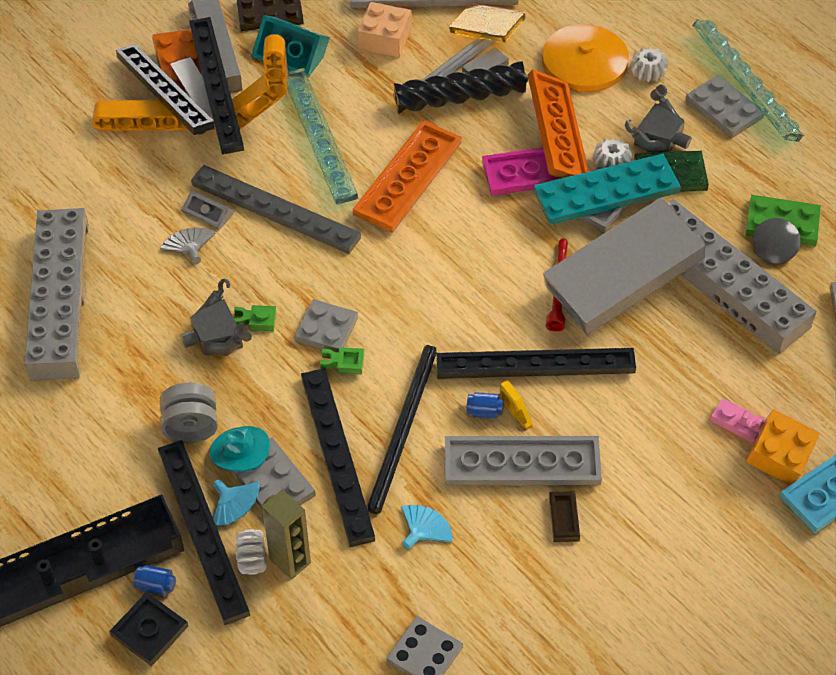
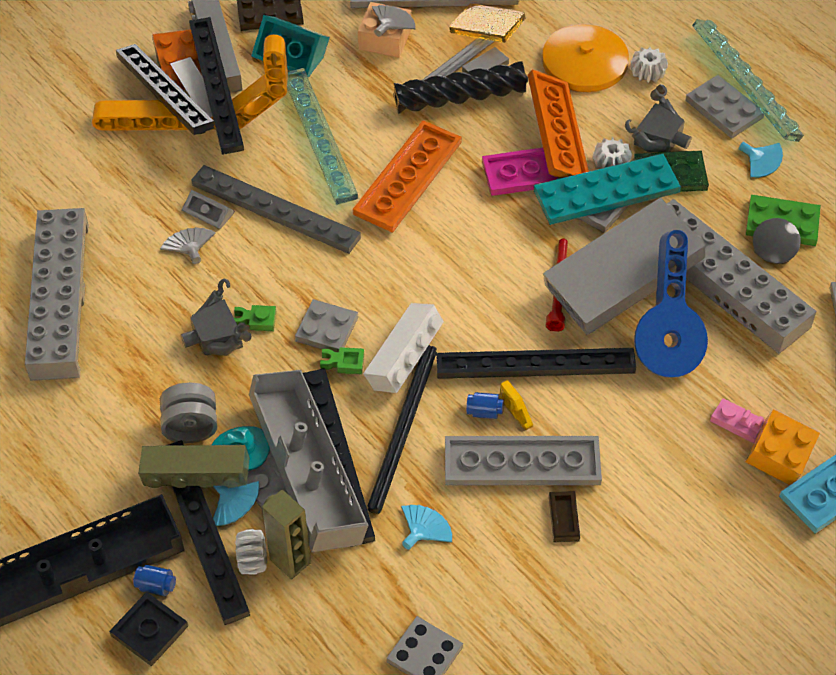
none -> olive brick [138,445,250,488]
none -> light grey piece [249,370,368,552]
none -> white brick [363,303,444,393]
none -> light grey hand [372,5,415,37]
none -> blue beam [634,230,708,377]
none -> medium azure hand [738,142,783,178]

